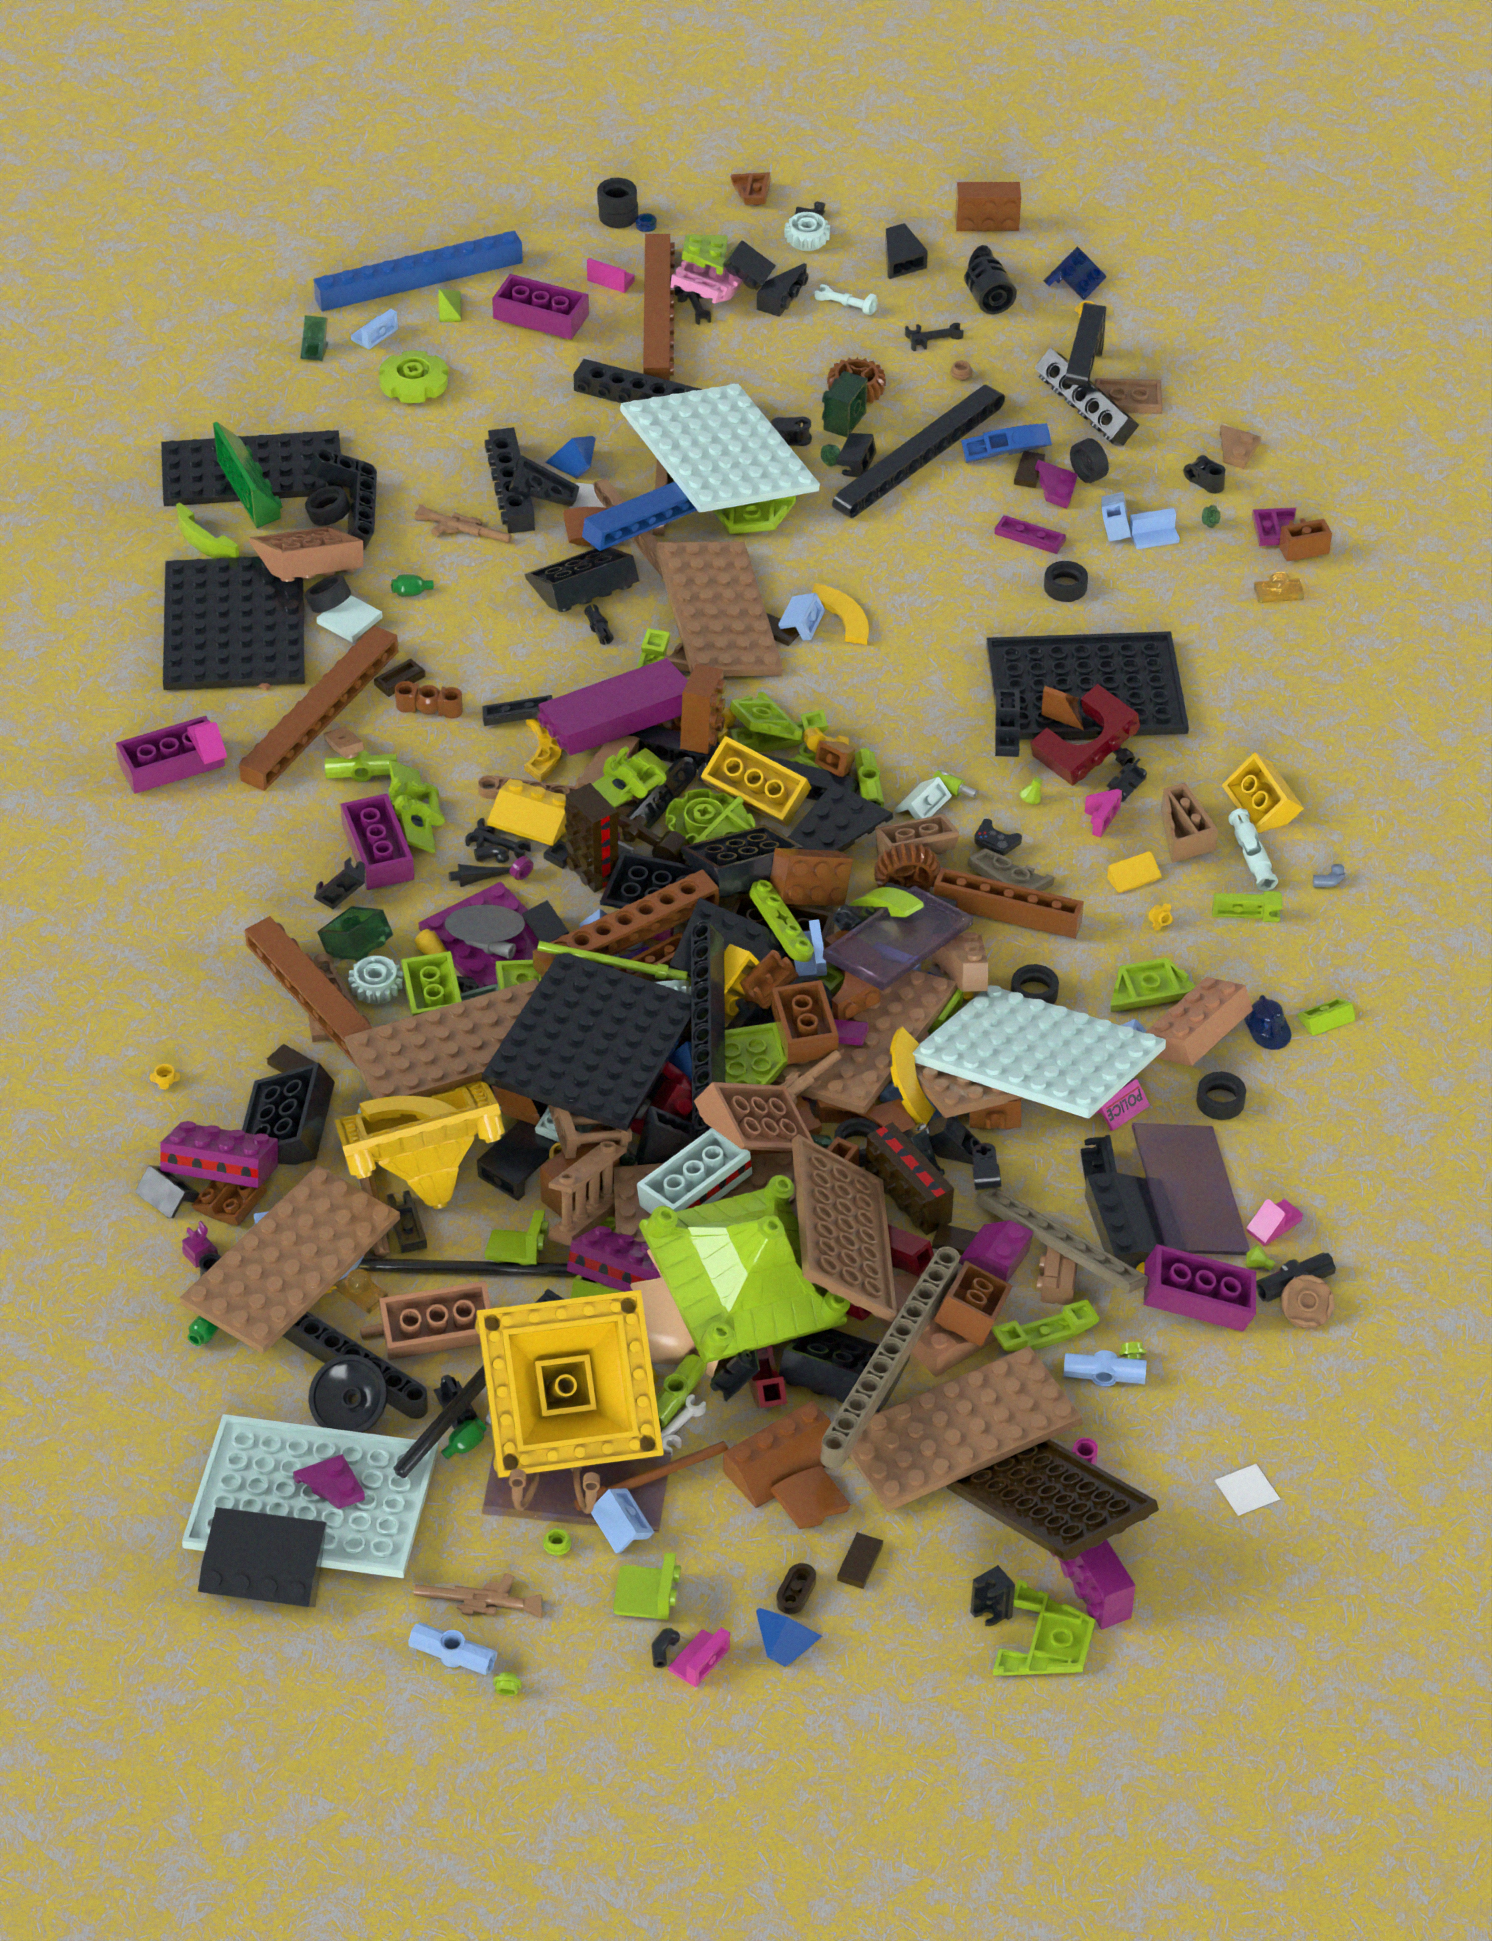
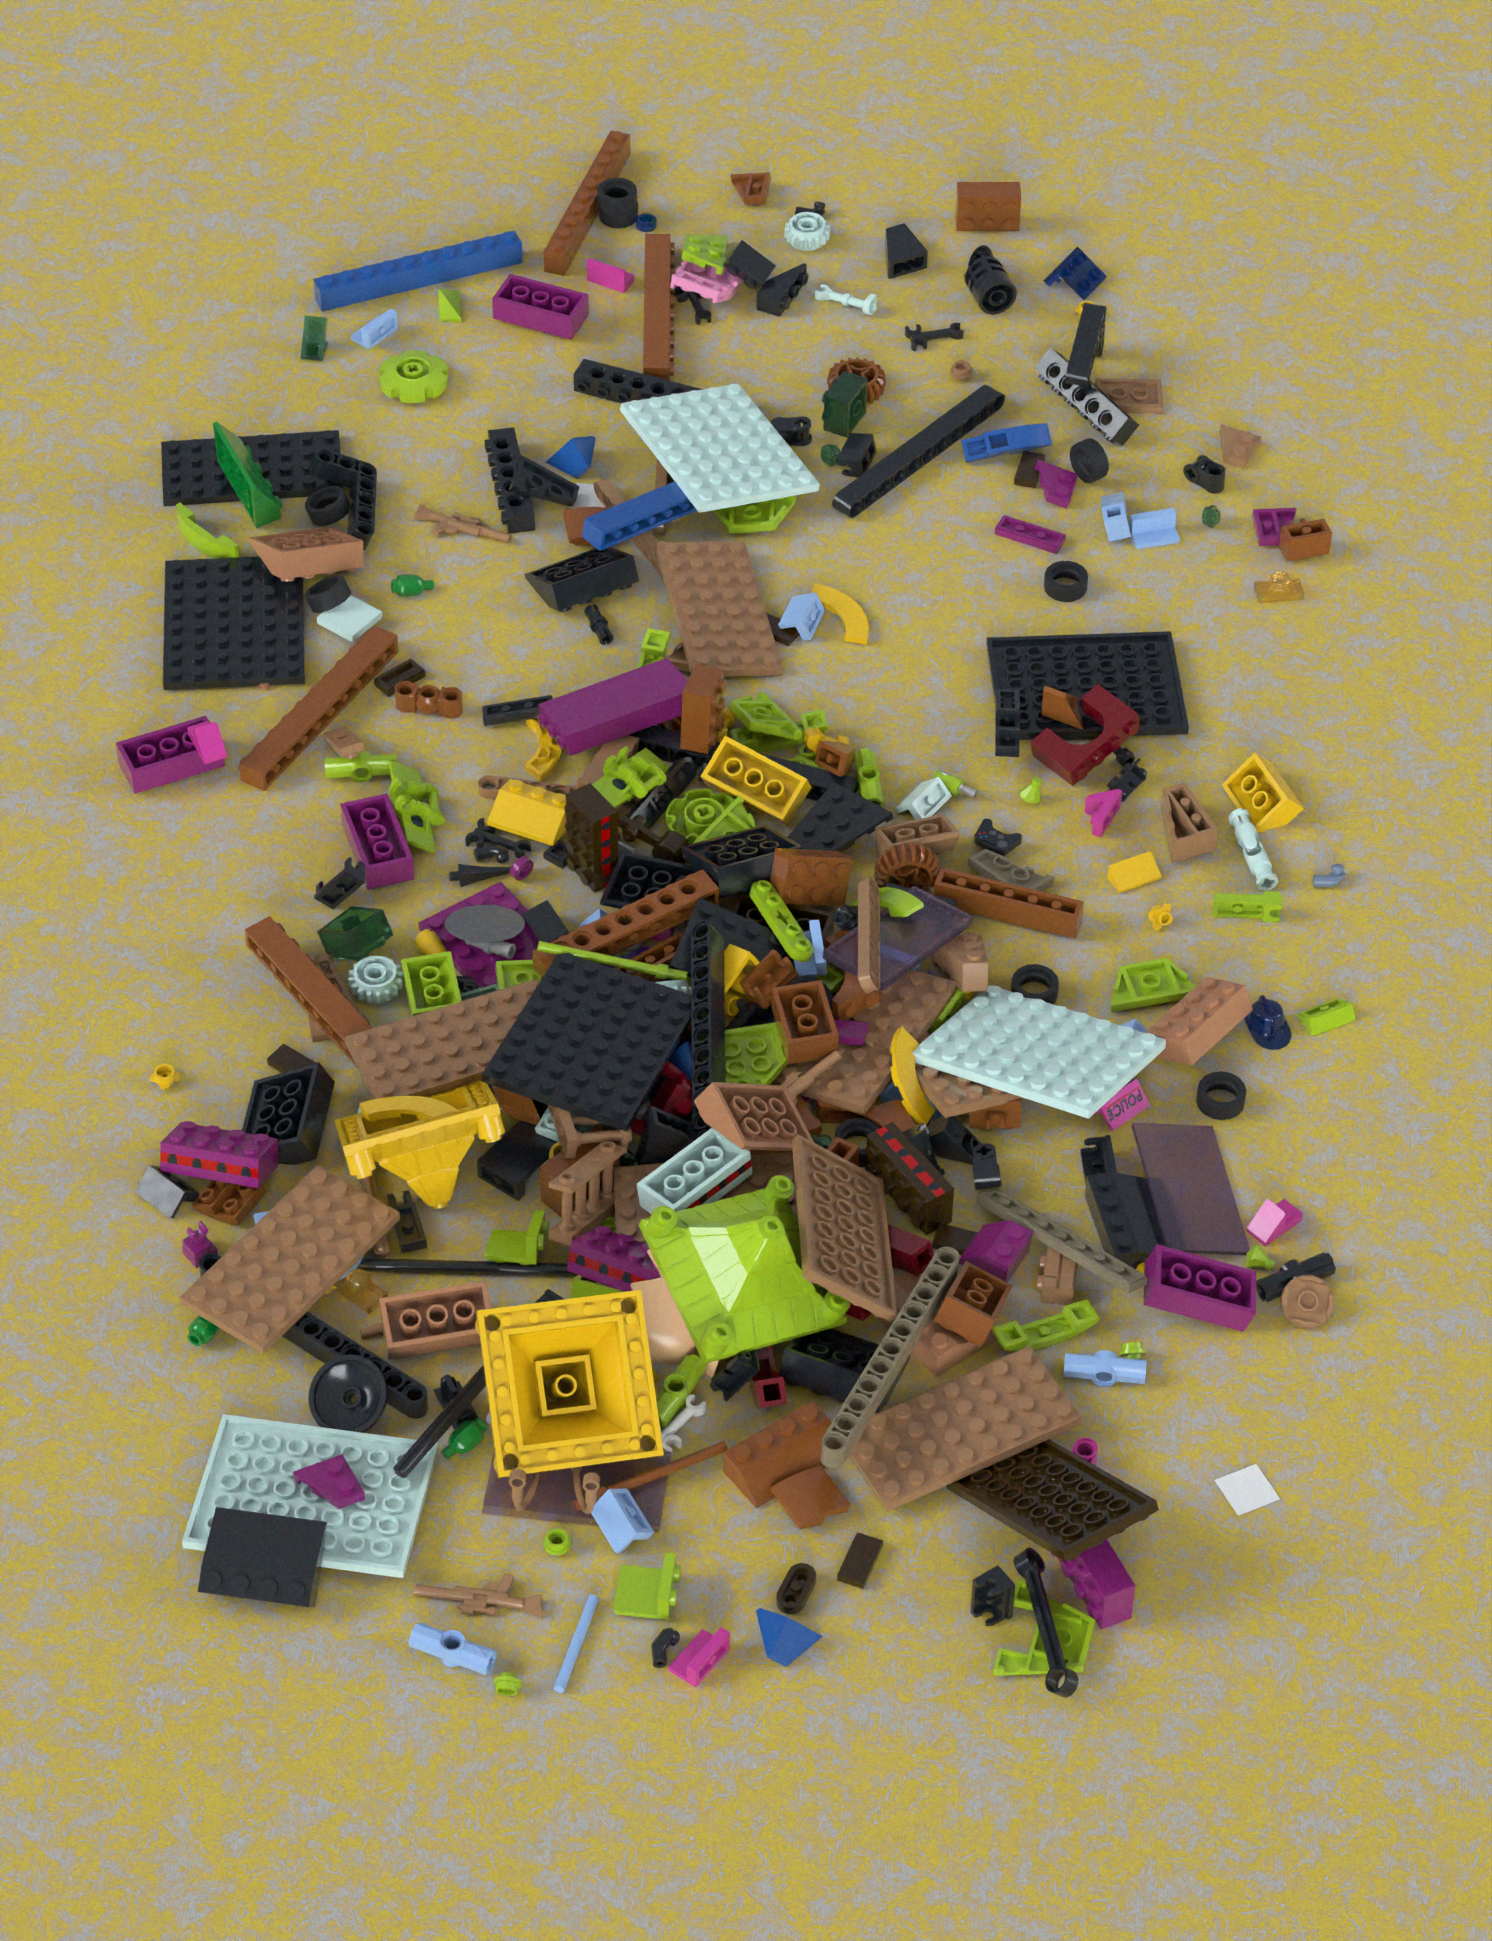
none -> dark orange brick [543,131,630,276]
none -> light blue bar [553,1594,599,1693]
none -> medium nougat beam [858,877,880,994]
none -> black piece [1013,1547,1079,1698]

